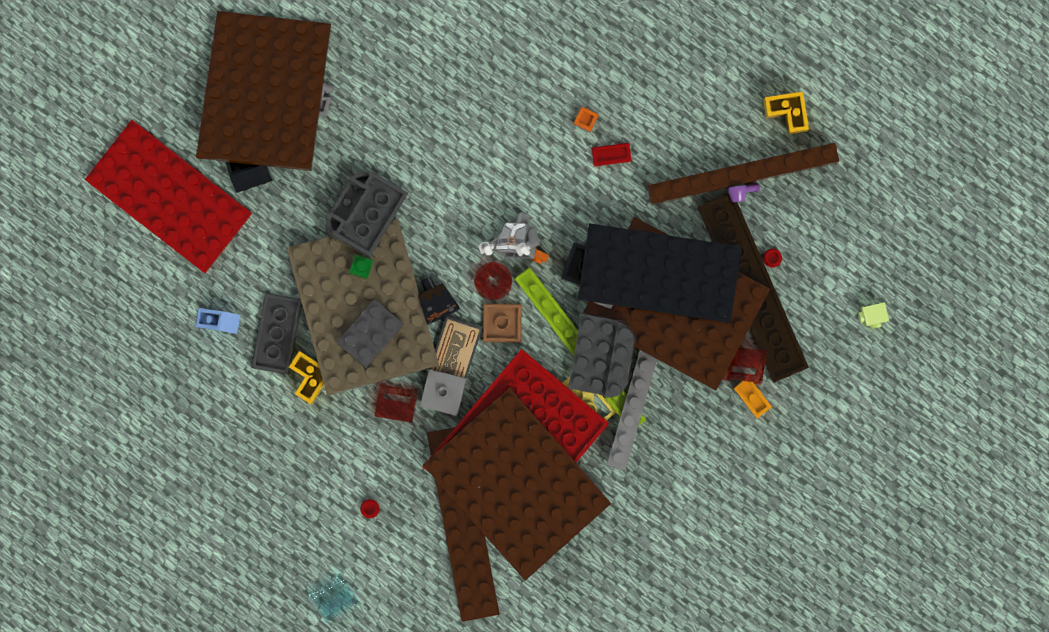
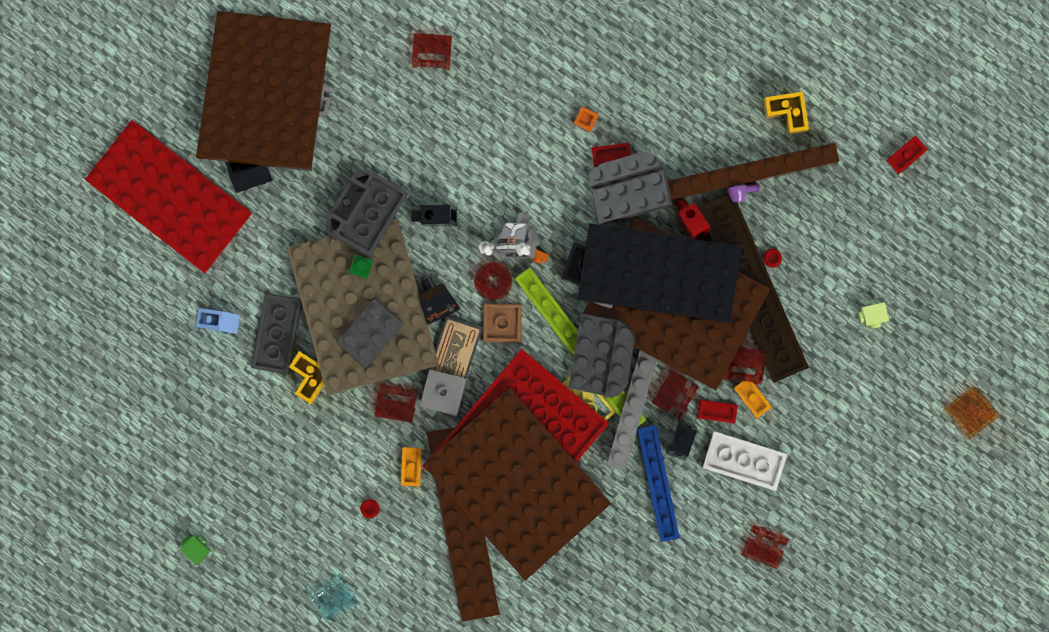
none -> bright green brick [180,535,211,565]
none -> light orange plate [401,447,422,487]
none -> black torso [411,204,457,226]
none -> clear red plate [412,33,452,71]
none -> dark grey plate [589,152,672,225]
none -> blue plate [637,425,680,542]
none -> clear red plate [652,370,699,420]
none -> black torso [667,420,697,461]
none -> red torso [675,198,710,240]
none -> red tile [697,399,738,424]
none -> white plate [702,431,787,491]
none -> clear red plate [741,525,789,569]
none -> red plate [886,135,928,175]
none -> clear orange slope [943,386,1000,439]

